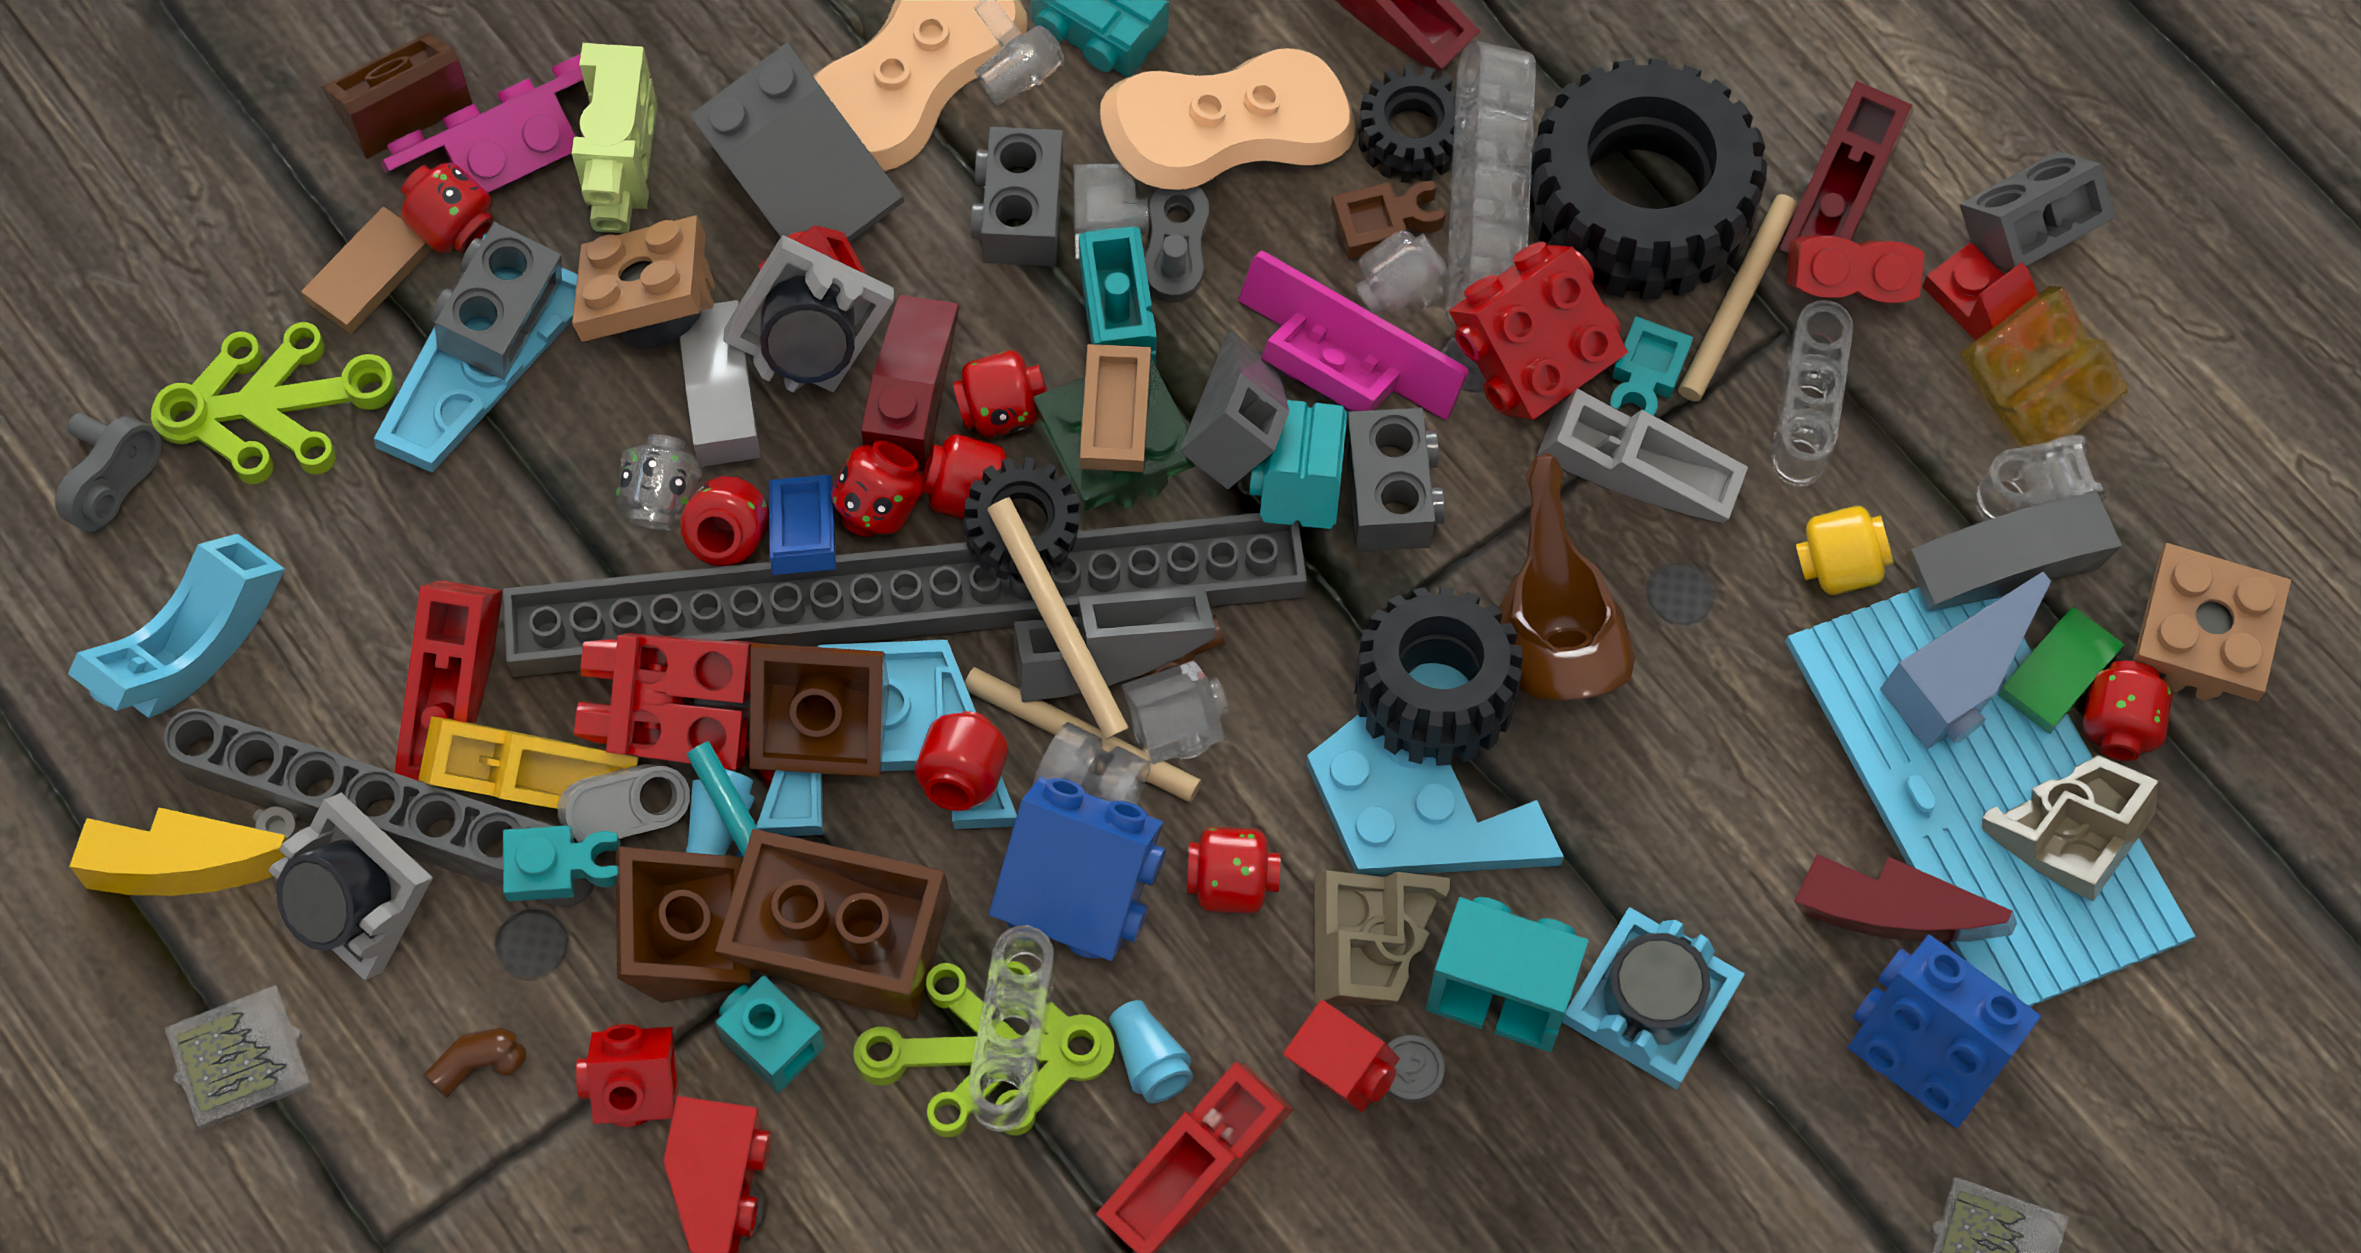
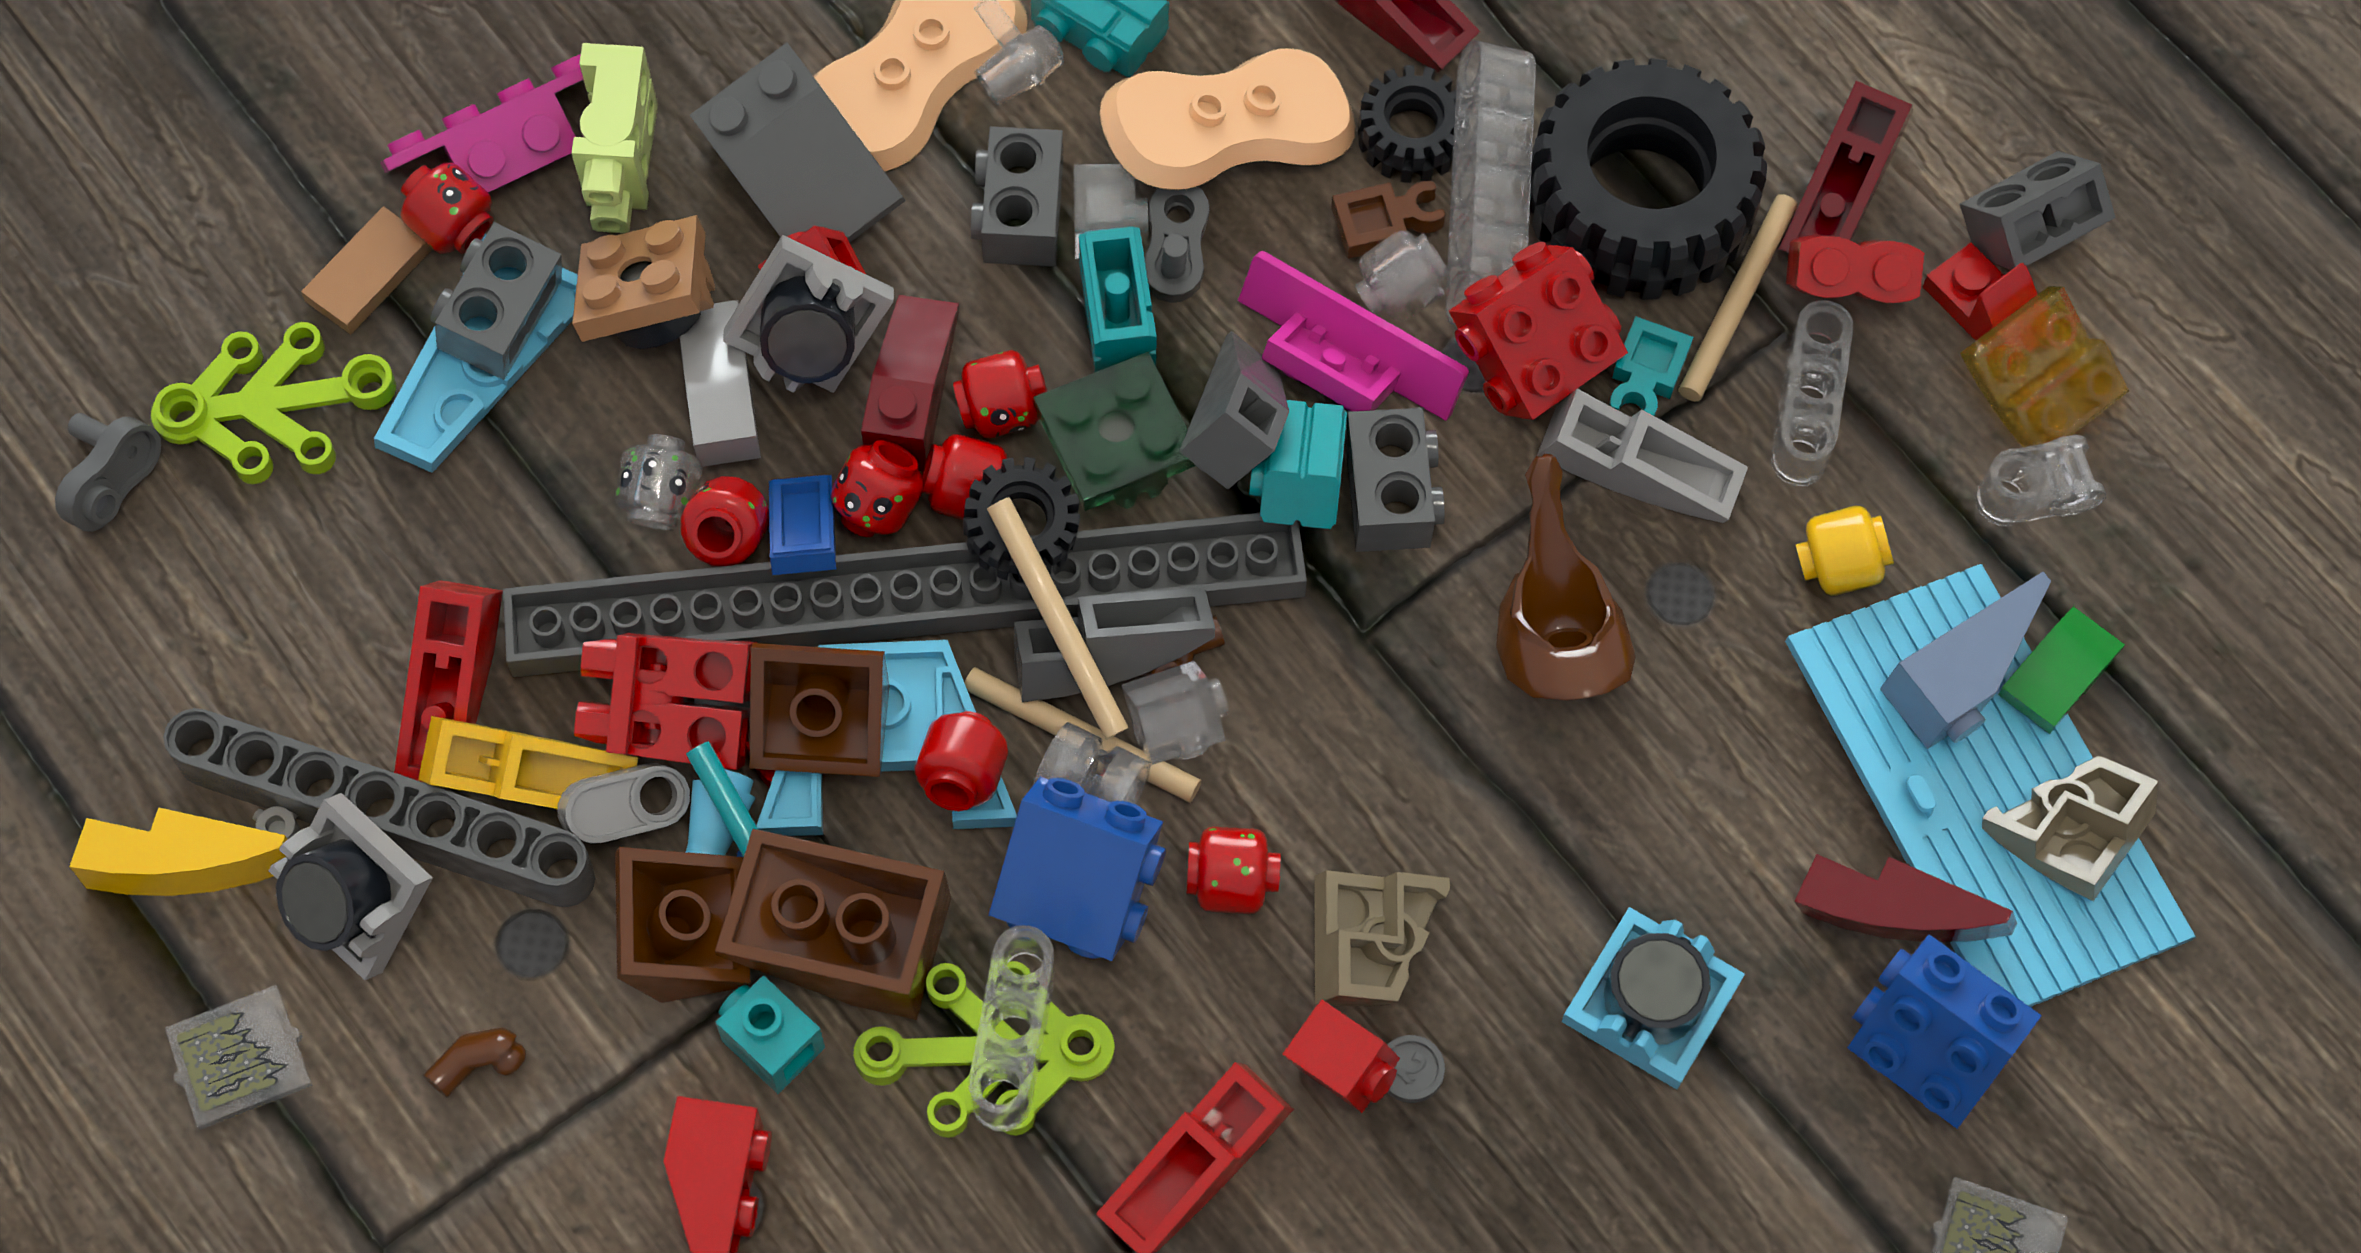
medium azure arch [68,534,285,718] -> none
reddish brown slope [322,32,473,160] -> none
teal plate [503,825,621,901] -> none
red brick [576,1024,679,1127] -> none
medium nougat tile [1080,344,1151,472] -> none
medium azure cone [1109,1000,1193,1103] -> none
medium azure wing [1306,663,1564,876] -> none
black tyre [1354,586,1523,766] -> none
teal piece [1425,897,1589,1053] -> none
dark grey slope [1906,491,2122,610] -> none
red head [2082,661,2173,761] -> none
medium nougat piece [2133,543,2291,702] -> none

